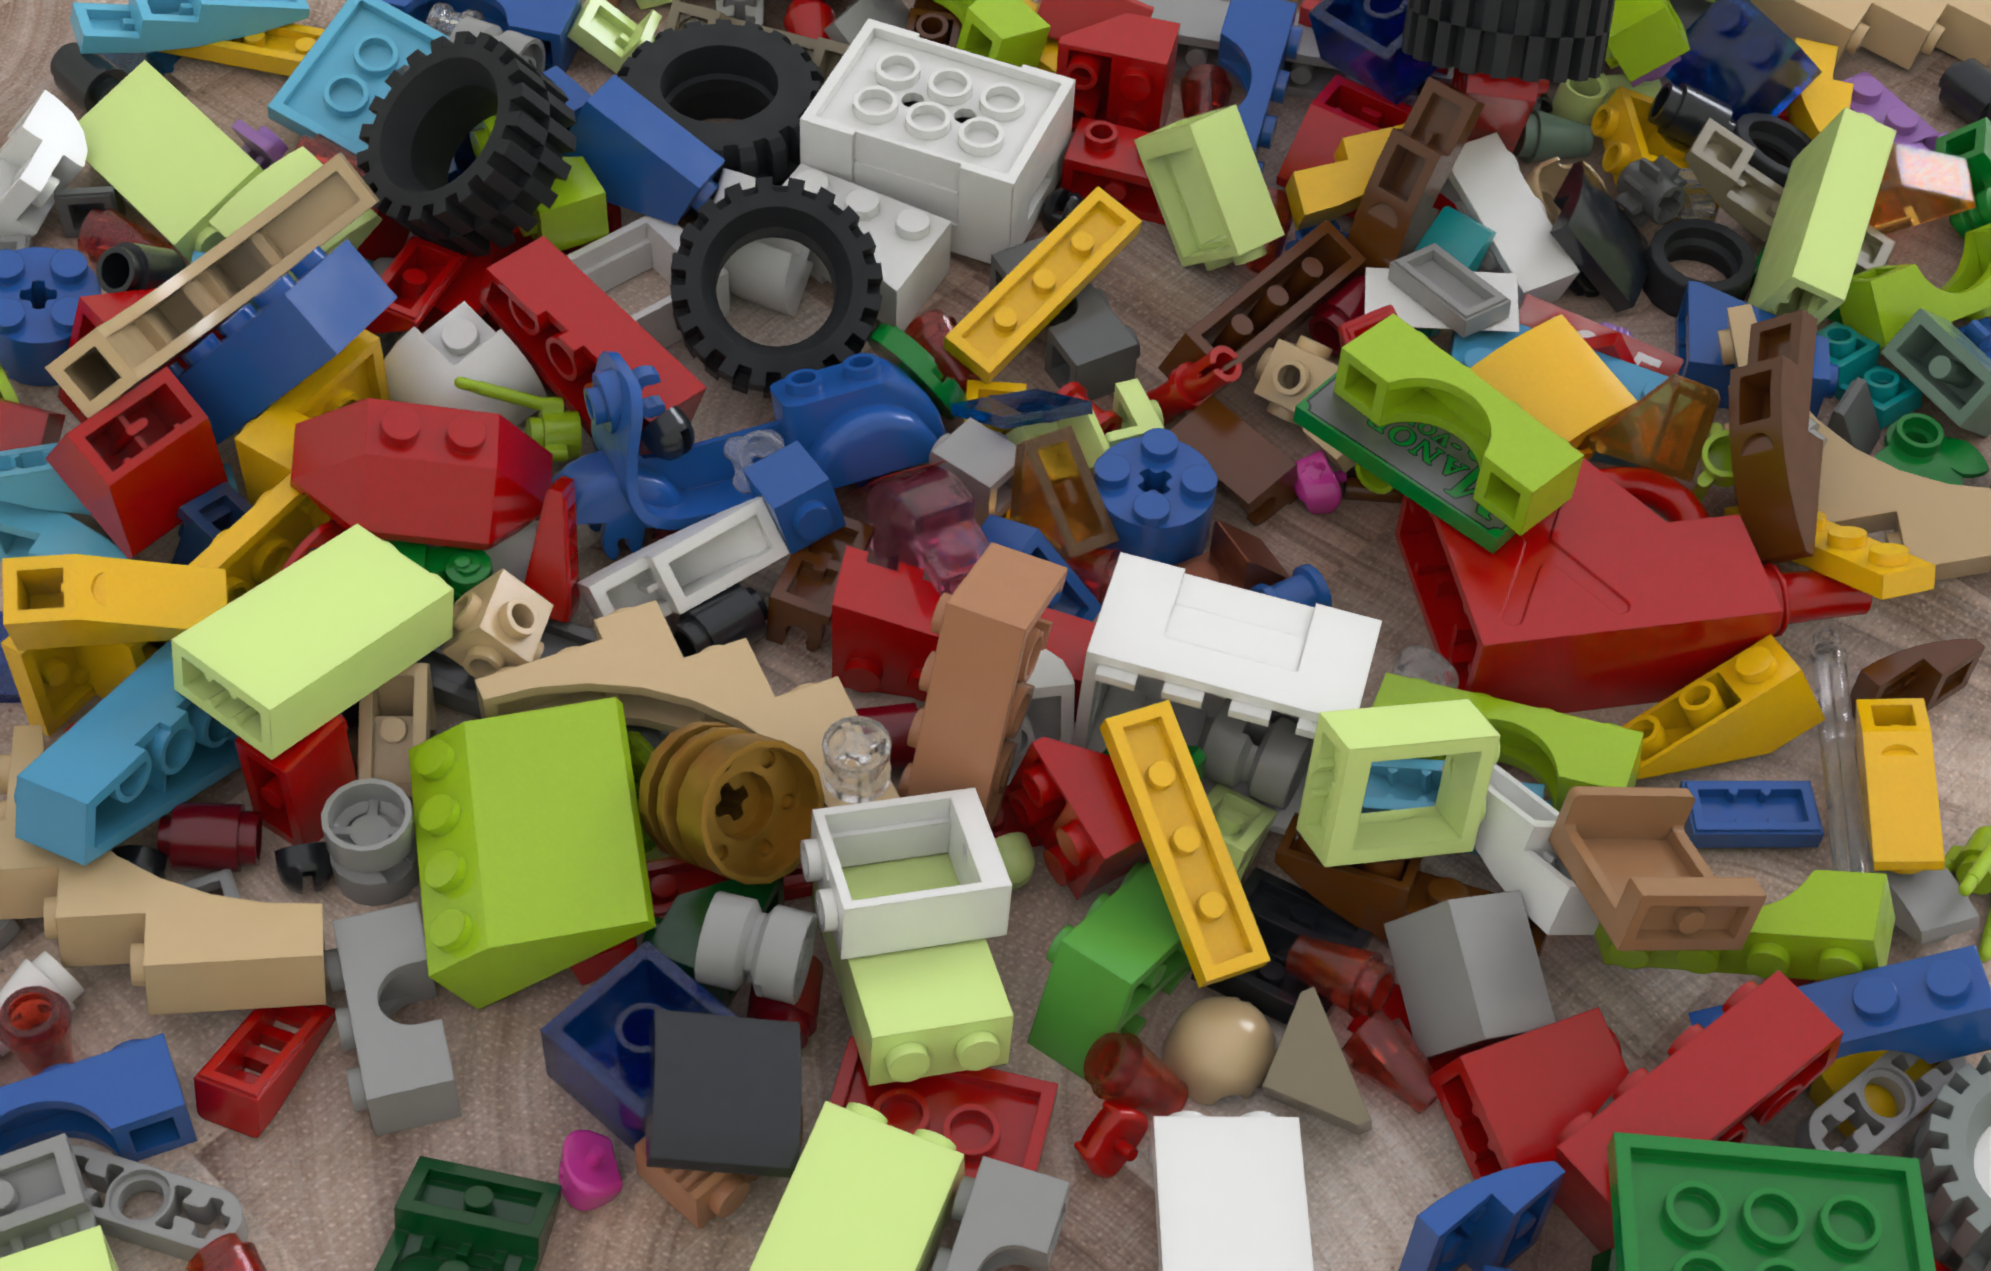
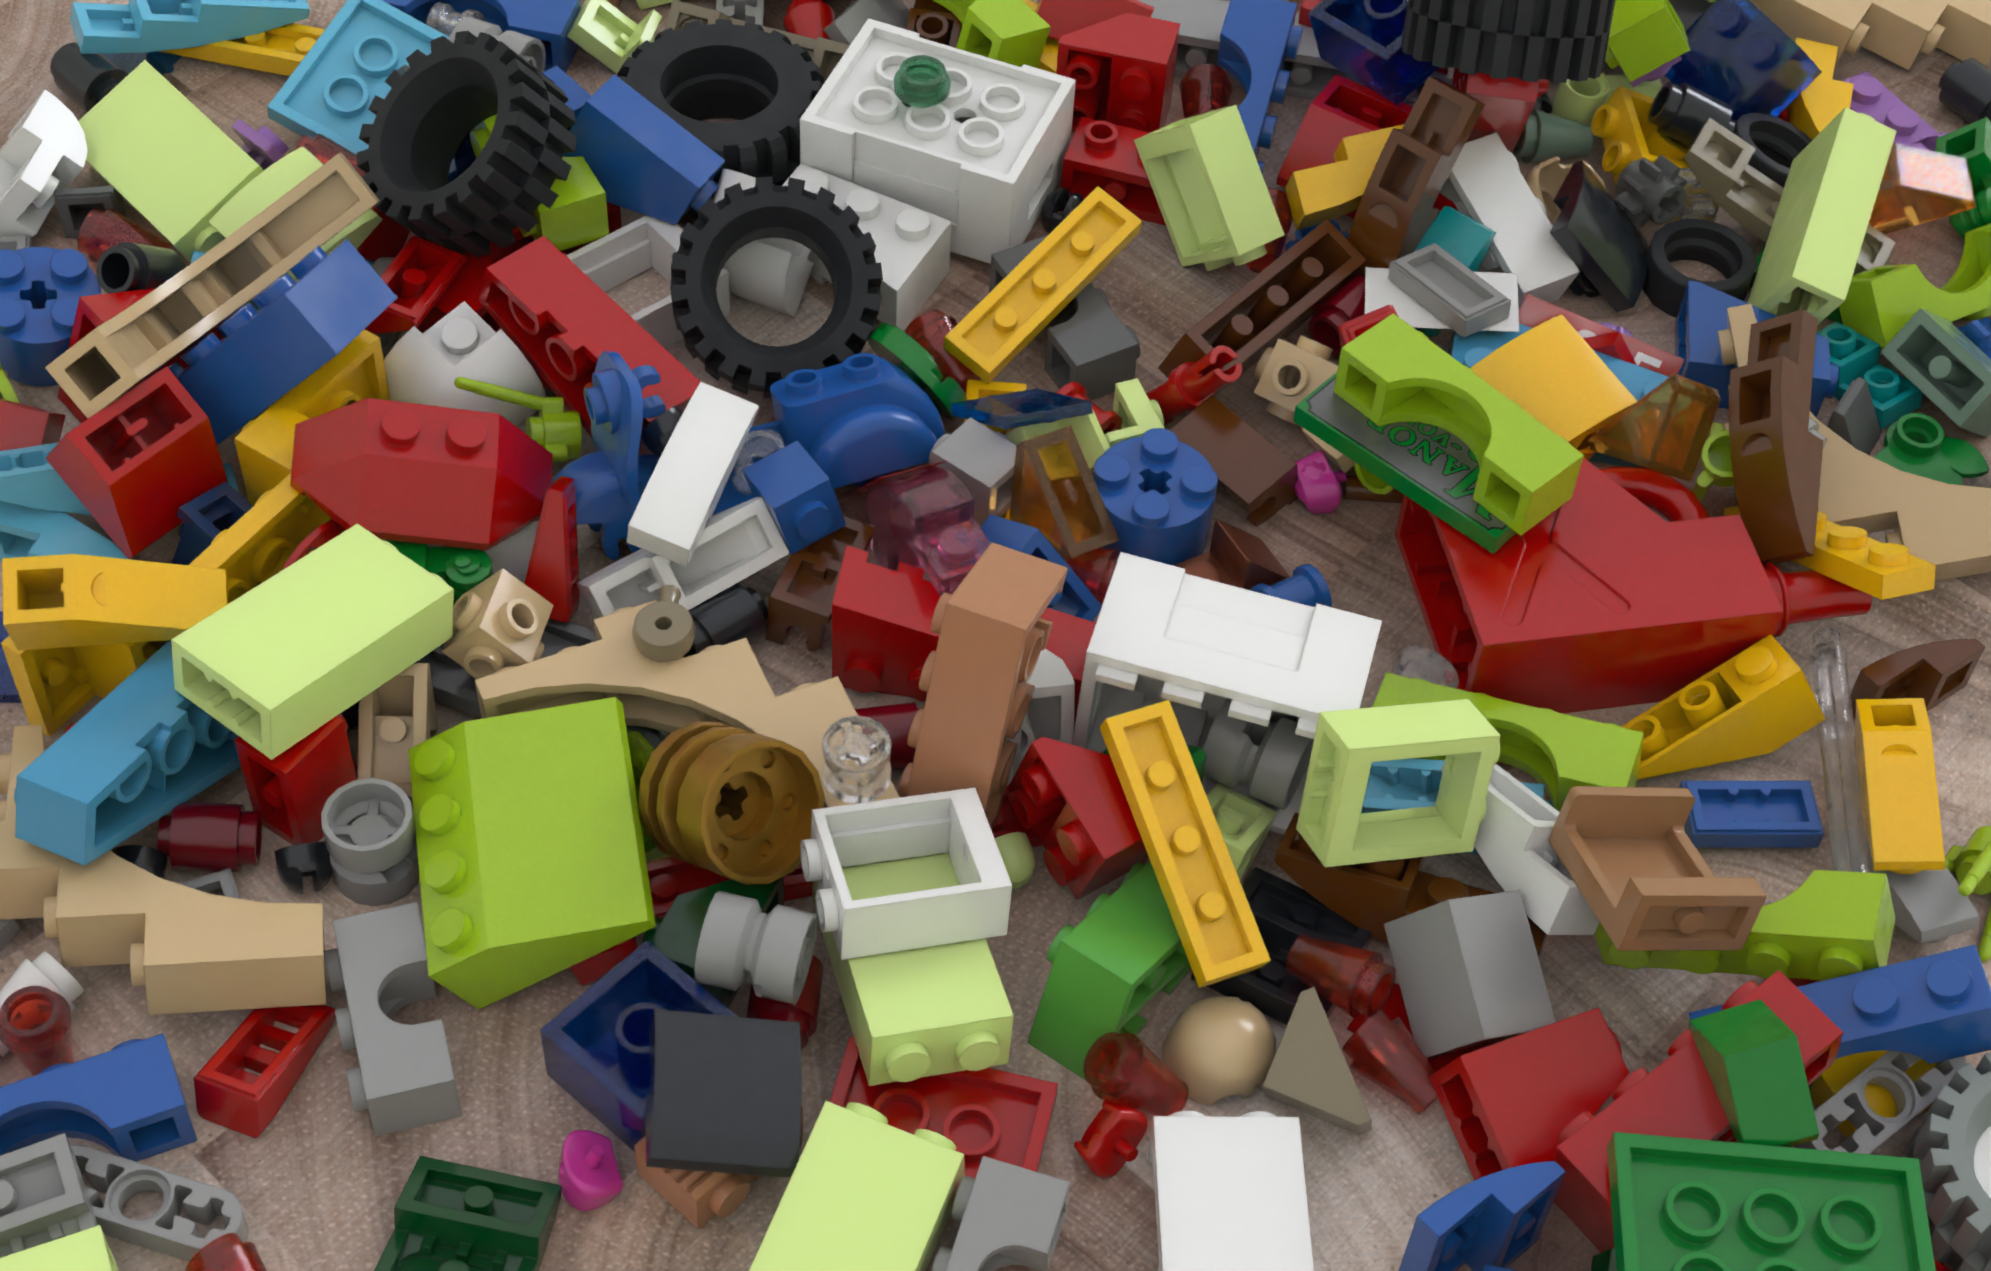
none -> white slope [627,382,759,567]
none -> dark tan piece [632,585,696,662]
none -> clear green plate [893,55,951,108]
none -> green slope [1688,999,1819,1147]

